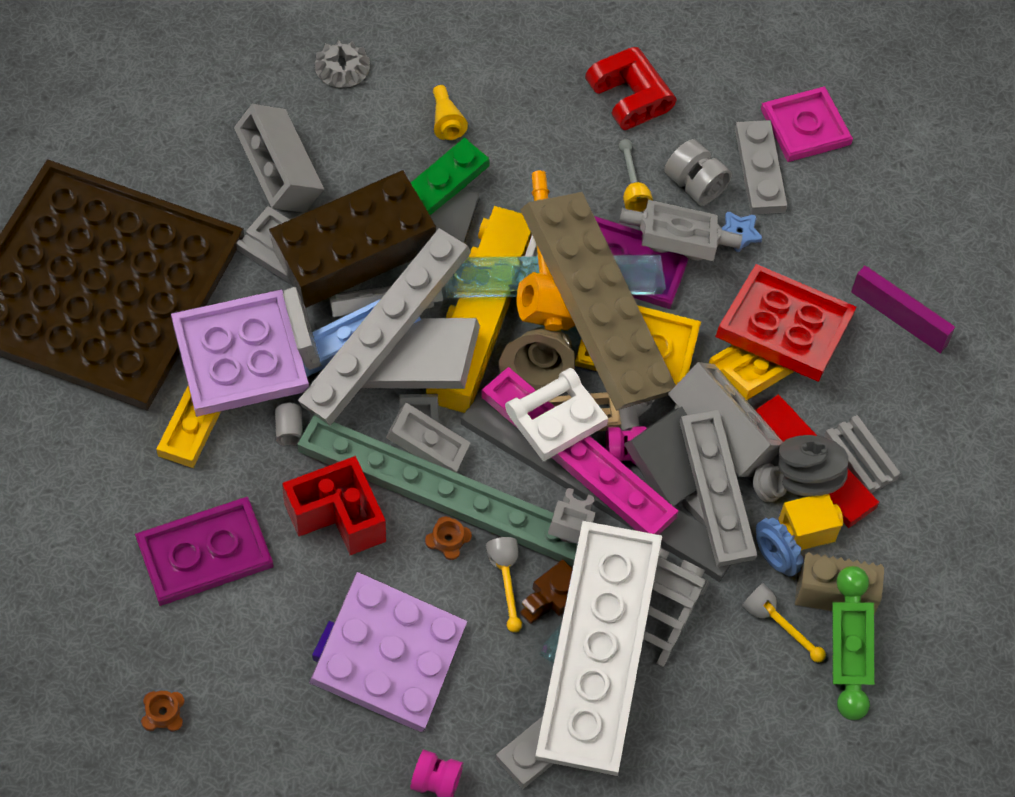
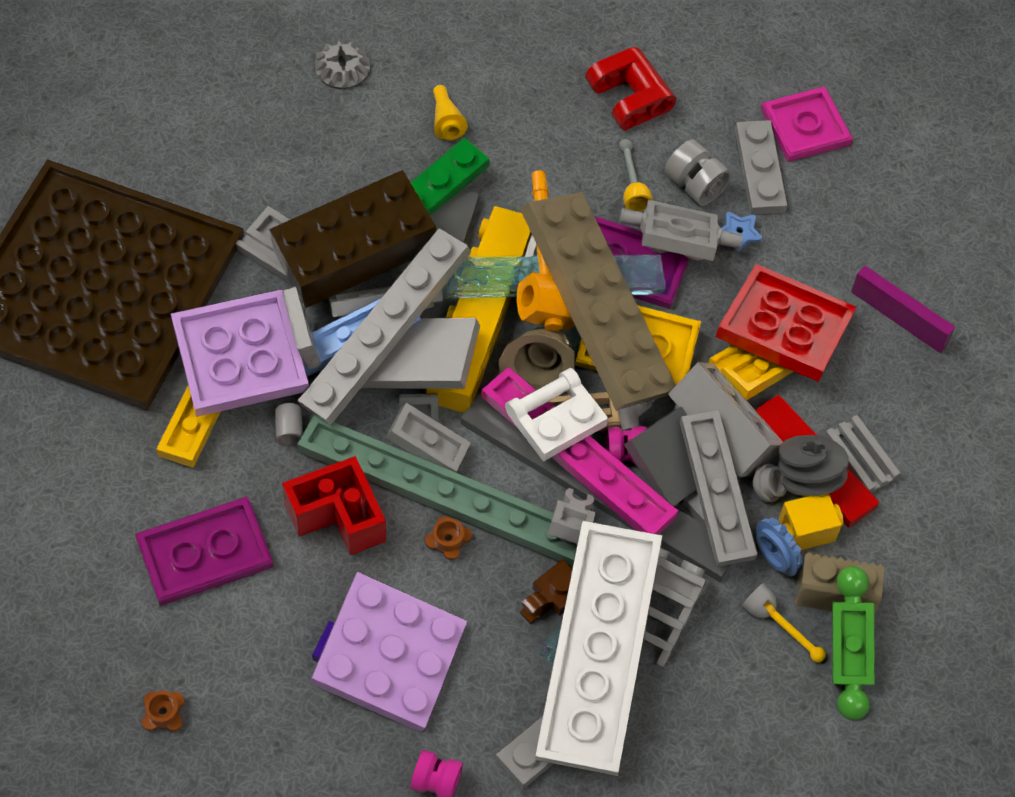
light grey brick [234,104,324,212] -> none
hinge [486,537,522,633] -> none

